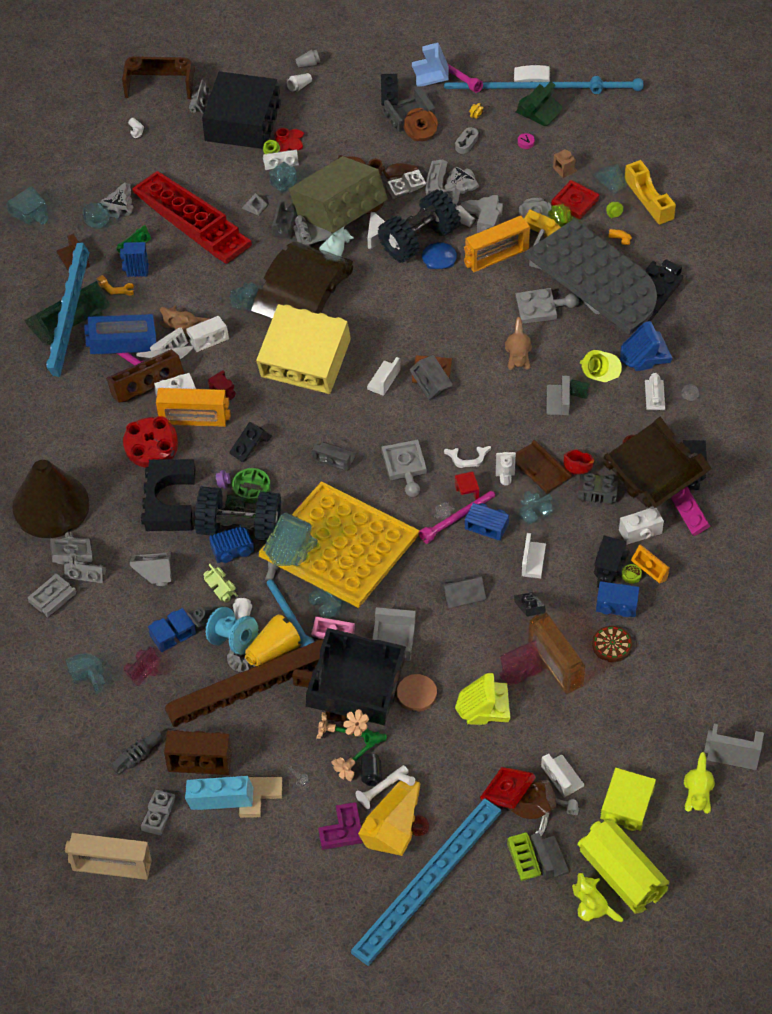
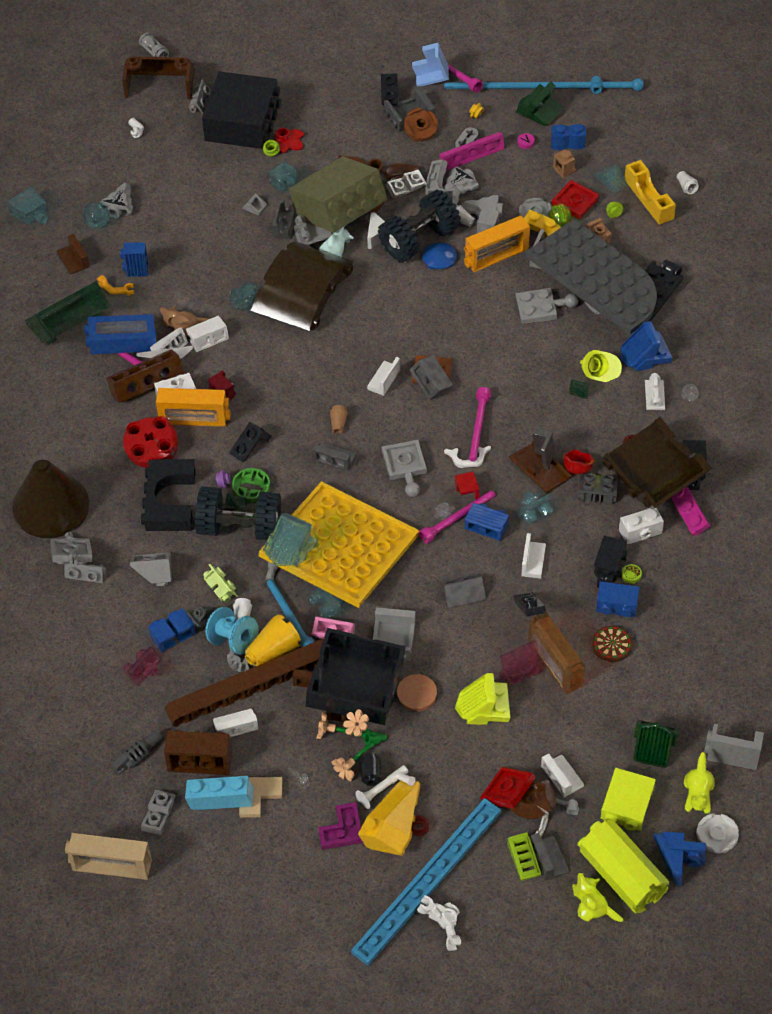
light grey plate [27,574,76,618] -> none
dark azure plate [46,243,90,377] -> none
clear light blue brick [65,653,105,694] -> none
green hinge [116,225,152,253] -> none
red slope [132,171,252,264] -> none
blue brick [209,525,254,563] -> none
light yellow brick [256,304,351,394] -> none
white hinge [263,150,299,170] -> none
white cone [287,73,312,92] -> none
light grey cone [295,50,320,68] -> none
white hinge [496,452,516,485] -> none
medium nougat animal [505,317,532,370] -> none
white slope [514,65,550,82] -> none
light grey panel [547,376,570,415] -> none
light orange arm [608,229,632,245] -> none
light orange slope [631,544,670,584] -> none
none -> light grey piece [139,33,169,57]
none -> white panel [213,709,258,737]
none -> medium nougat cone [330,405,348,433]
none -> white piece [417,895,461,951]
none -> dark pink plate [439,132,504,171]
none -> dark pink piece [469,387,491,462]
none -> flat silver panel [532,428,555,470]
none -> blue brick [551,124,586,150]
none -> medium nougat brick [586,218,612,243]
none -> dark green piece [633,720,679,768]
none -> blue piece [653,831,706,886]
none -> white cone [677,171,699,194]
none -> white tile [696,814,739,853]

